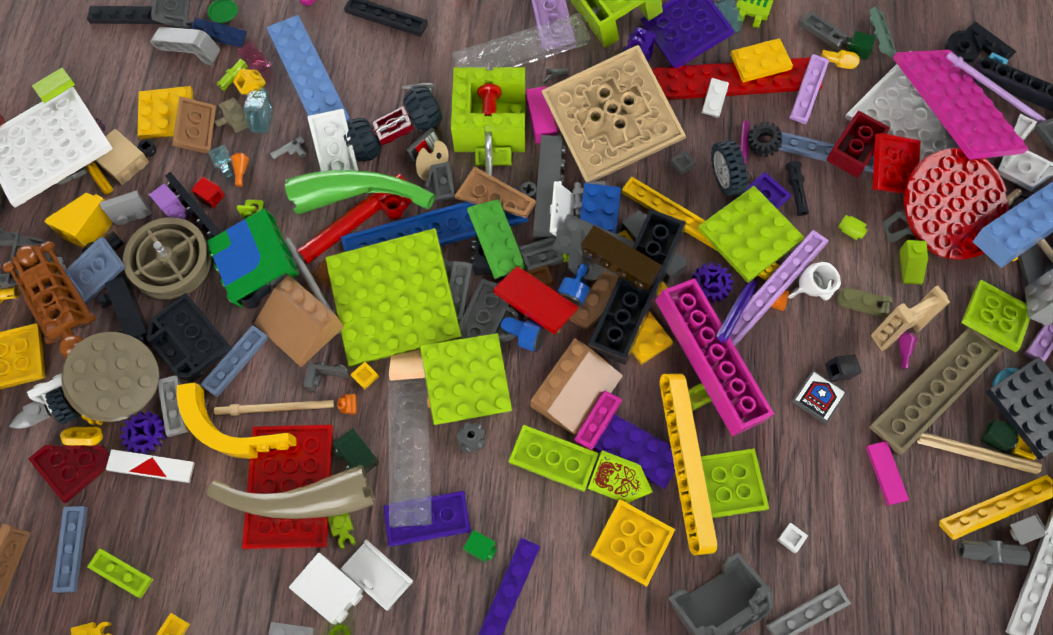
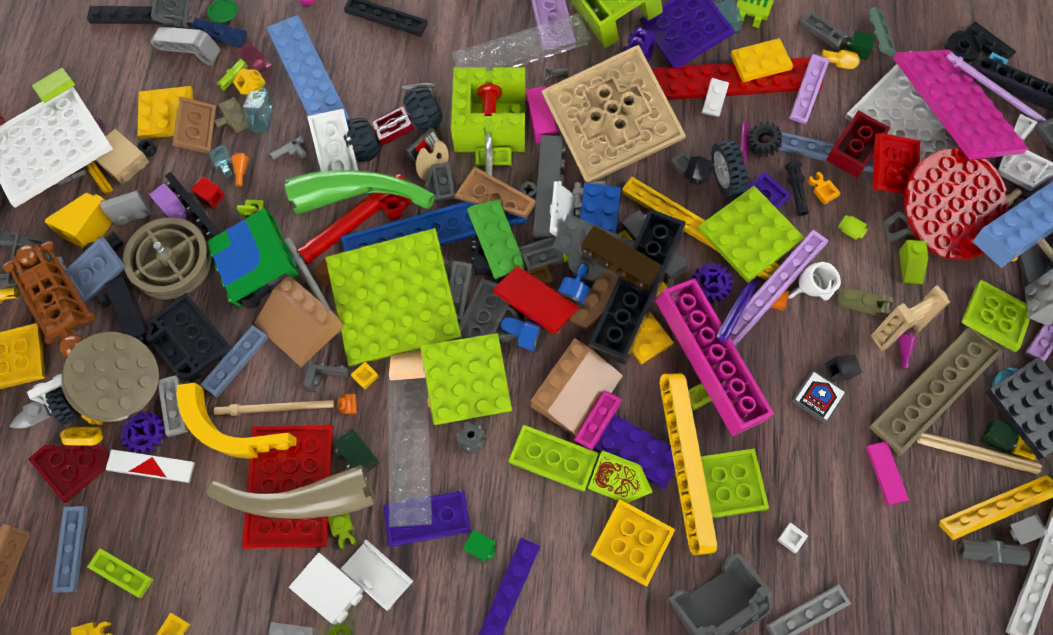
none -> black brick [684,156,715,186]
none -> light orange plate [808,172,840,205]

